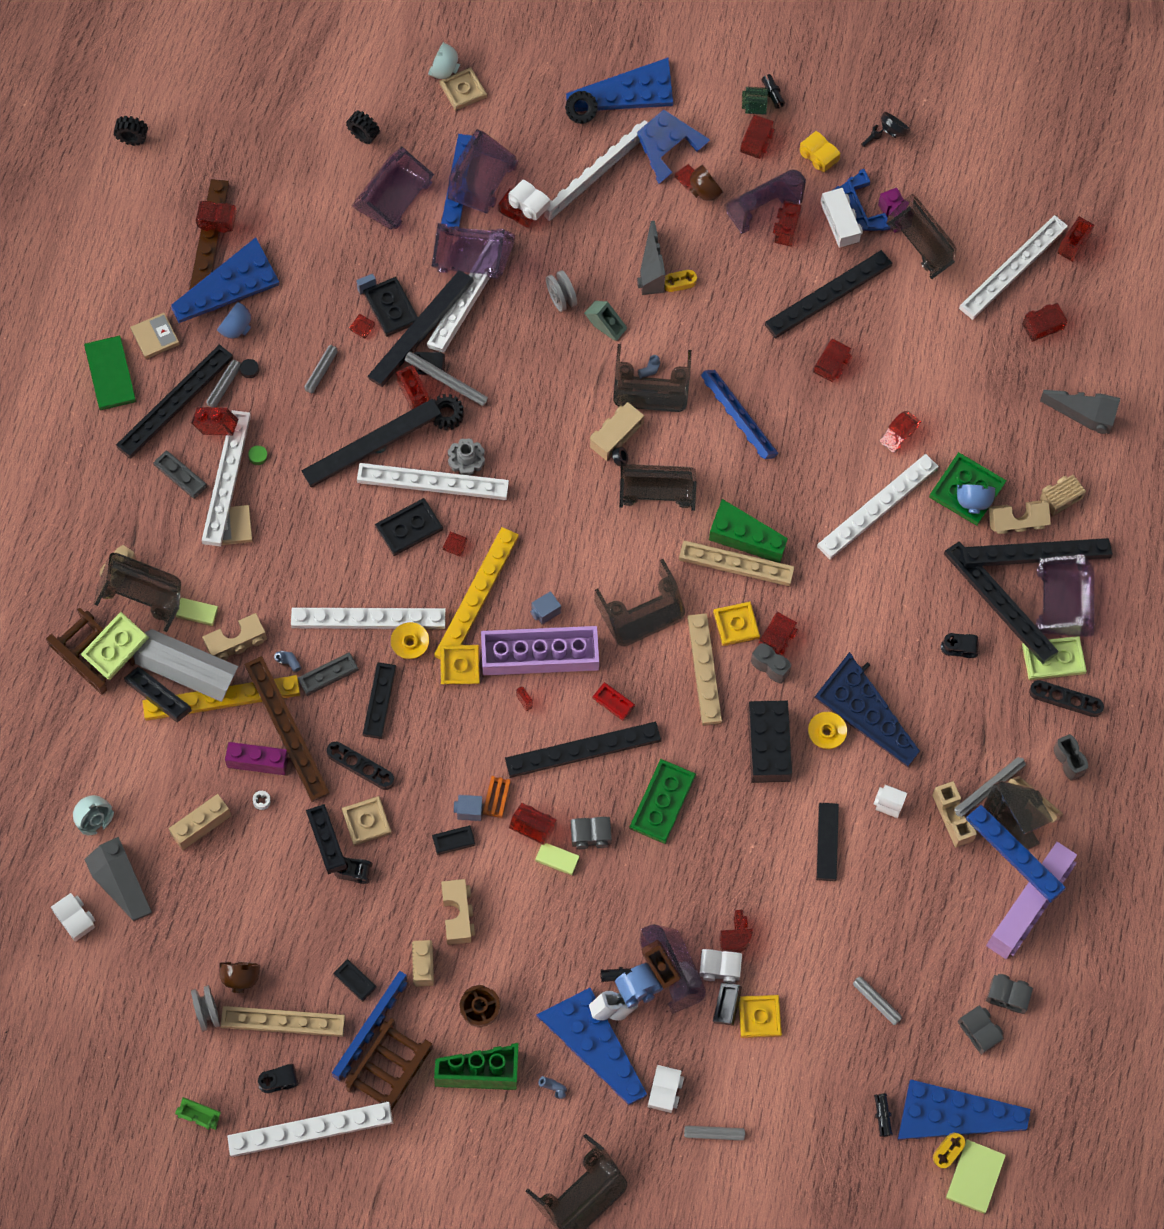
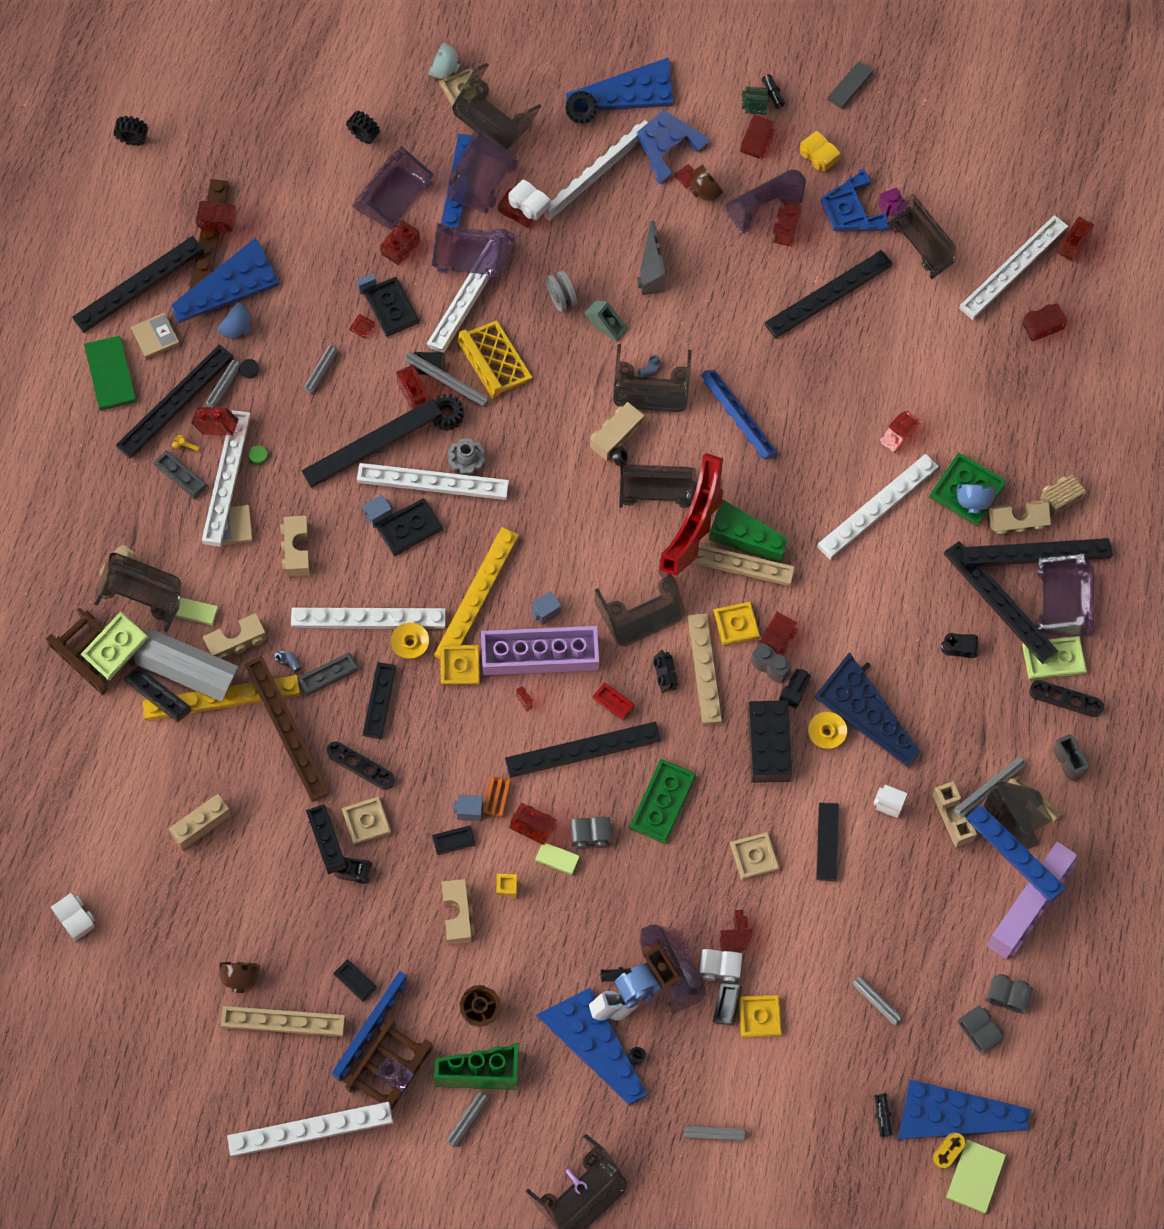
light aqua cylinder [73,795,114,836] -> none
dark grey wedge [84,837,152,921] -> none
bright green hinge [175,1097,221,1130] -> none
light grey wheel [191,985,220,1032] -> none
magenta brick [225,742,289,775] -> none
white bush [253,791,271,810] -> none
black piece [258,1064,299,1094] -> none
black tile [367,270,474,387] -> none
tan brick [412,940,434,987] -> none
clear red tile [443,531,468,557] -> none
sand blue arm [538,1076,567,1099] -> none
white brick [647,1065,684,1113] -> none
yellow beam [664,270,697,292] -> none
clear red brick [813,338,852,383] -> none
white brick [820,188,863,248] -> none
black hand [861,125,883,147] -> none
black piece [881,112,910,138] -> none
dark grey wedge [1040,390,1120,434] -> none
none -> black plate [72,235,204,333]
none -> yellow hand [172,435,199,451]
none -> tan arch [280,516,310,577]
none -> sand blue brick [362,494,393,528]
none -> clear purple brick [376,1057,414,1092]
none -> clear red brick [380,220,420,265]
none -> light grey axle [447,1092,488,1147]
none -> clear smoke windscreen [452,63,542,151]
none -> yellow fence [457,320,533,399]
none -> yellow panel [496,874,517,900]
none -> lavender hand [566,1168,587,1195]
none -> black hinge [629,1047,646,1065]
none -> black hinge [653,650,679,693]
none -> red arch [660,453,723,576]
none -> tan tile [730,832,780,881]
none -> black piece [779,668,811,709]
none -> dark grey tile [828,61,873,109]

